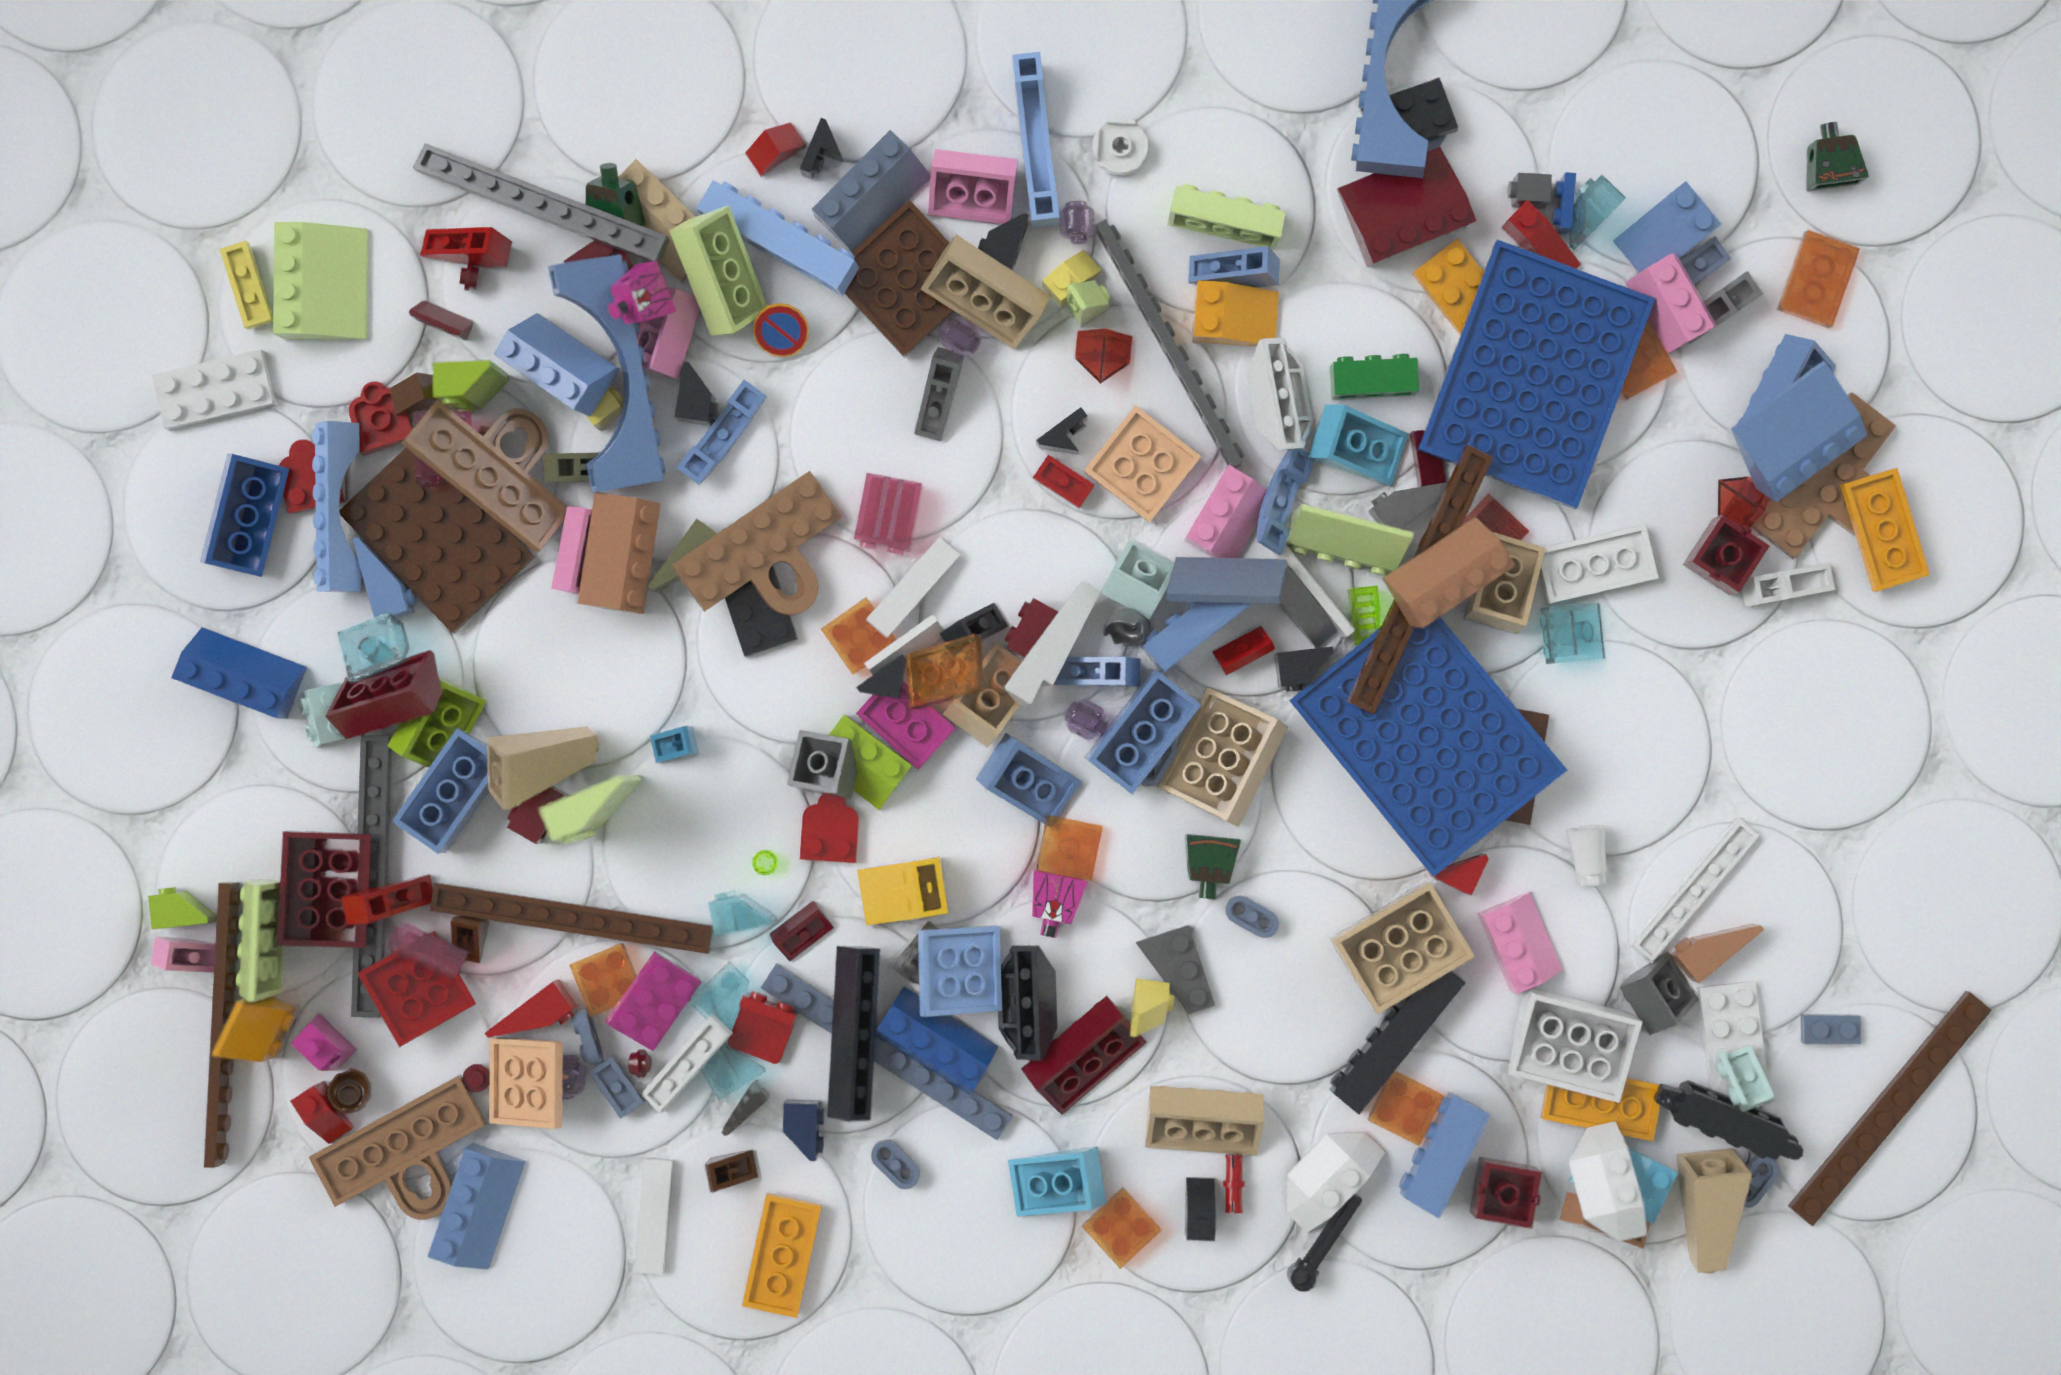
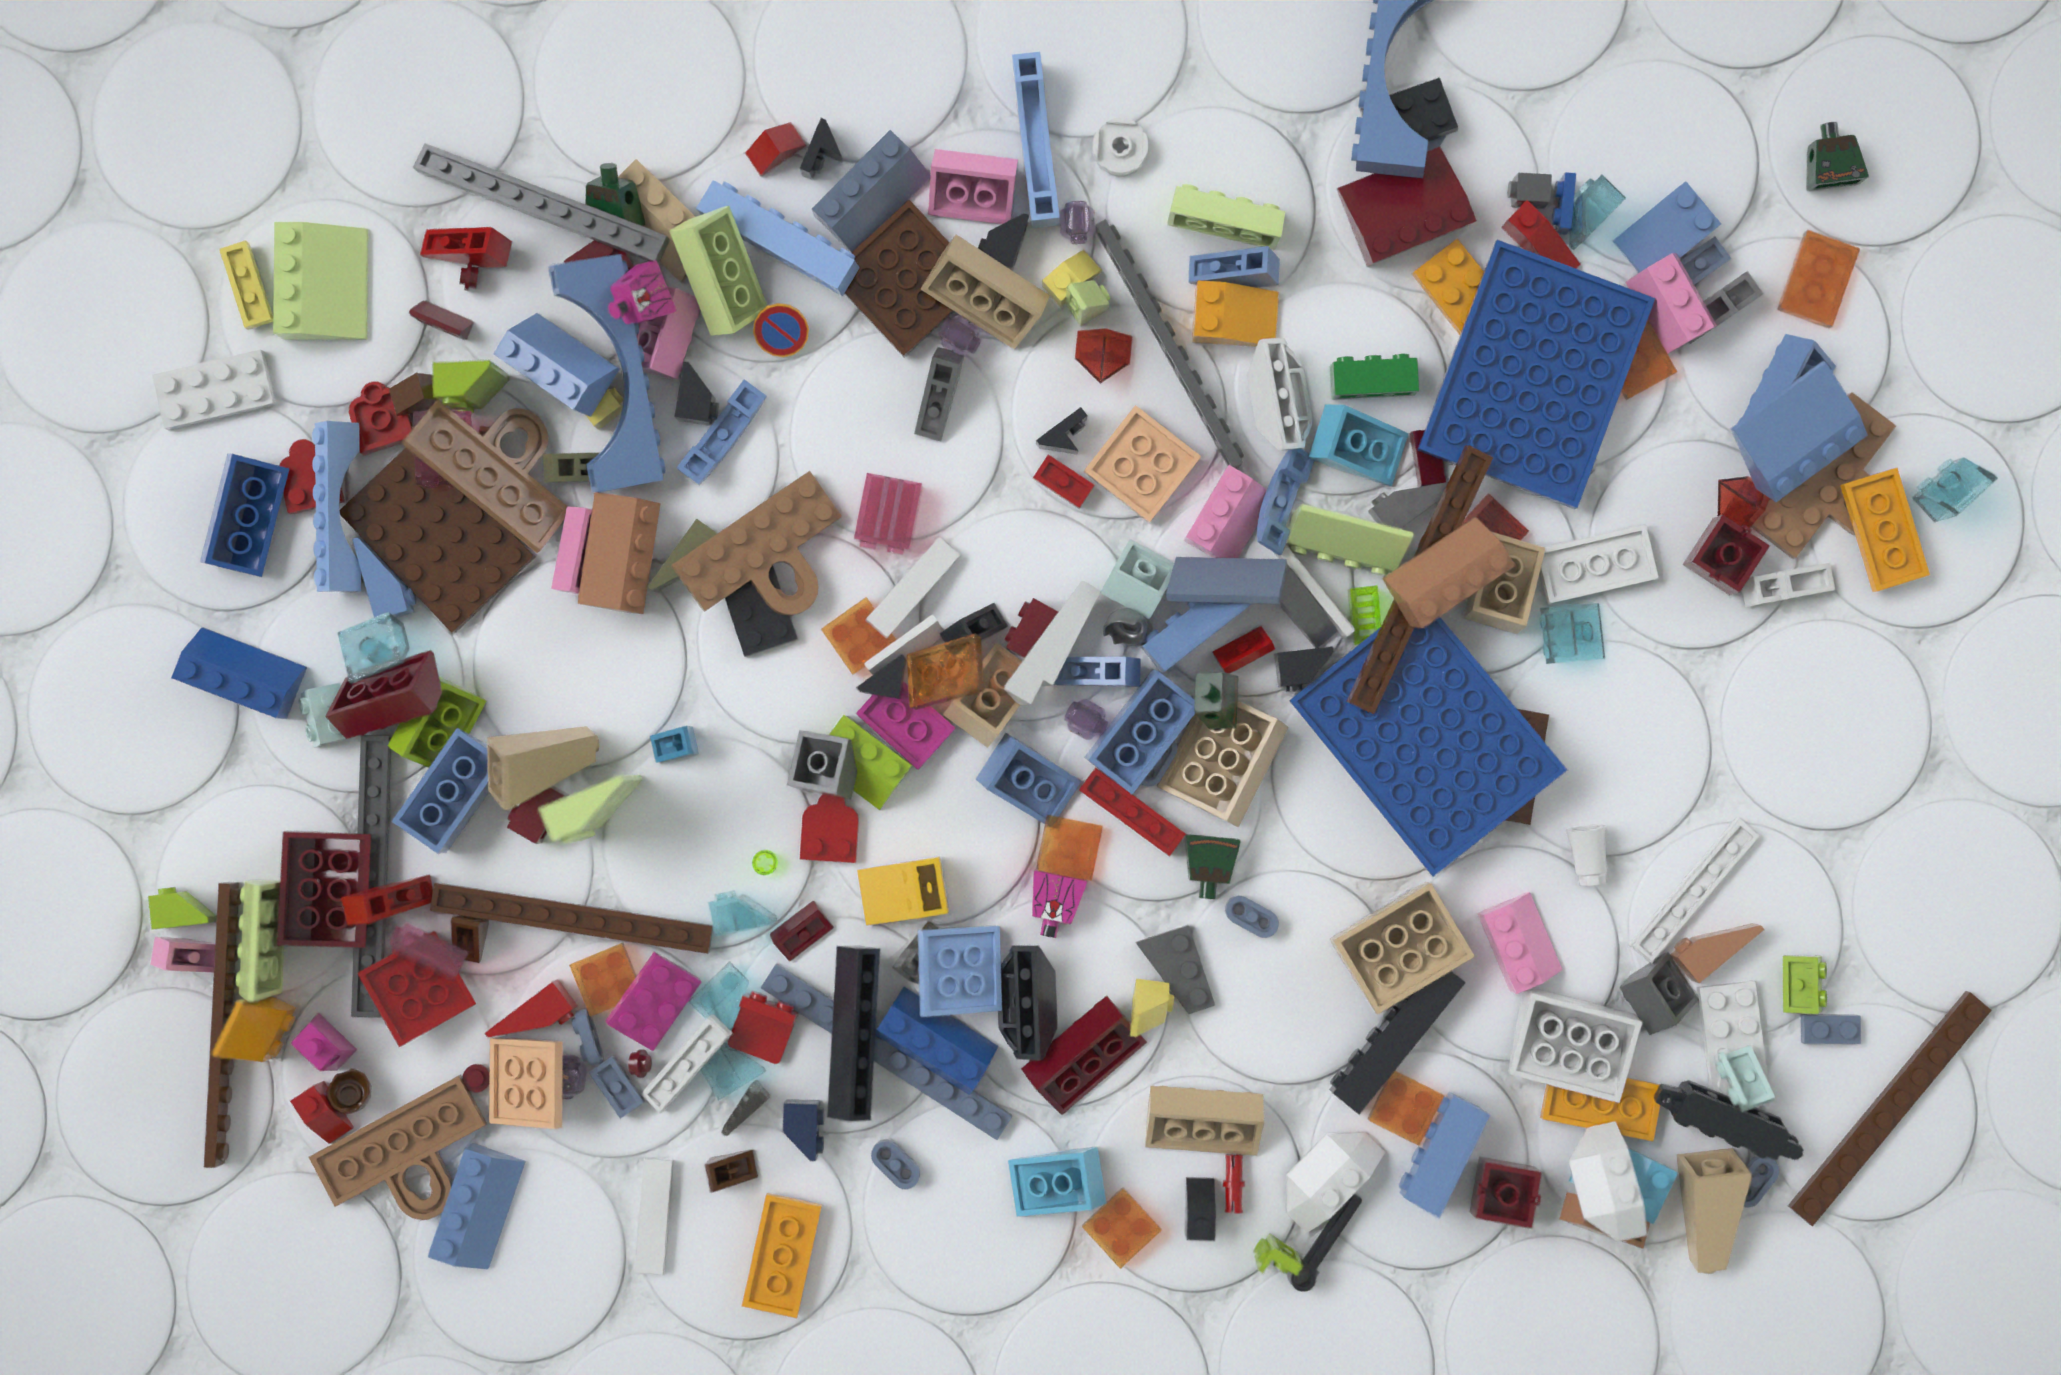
red slope [1429,853,1489,896] -> none
none -> red plate [1079,767,1186,857]
none -> torso [1194,672,1239,730]
none -> lime bracket [1253,1233,1303,1276]
none -> lime bracket [1783,955,1827,1014]
none -> clear light blue slope [1912,457,1998,522]

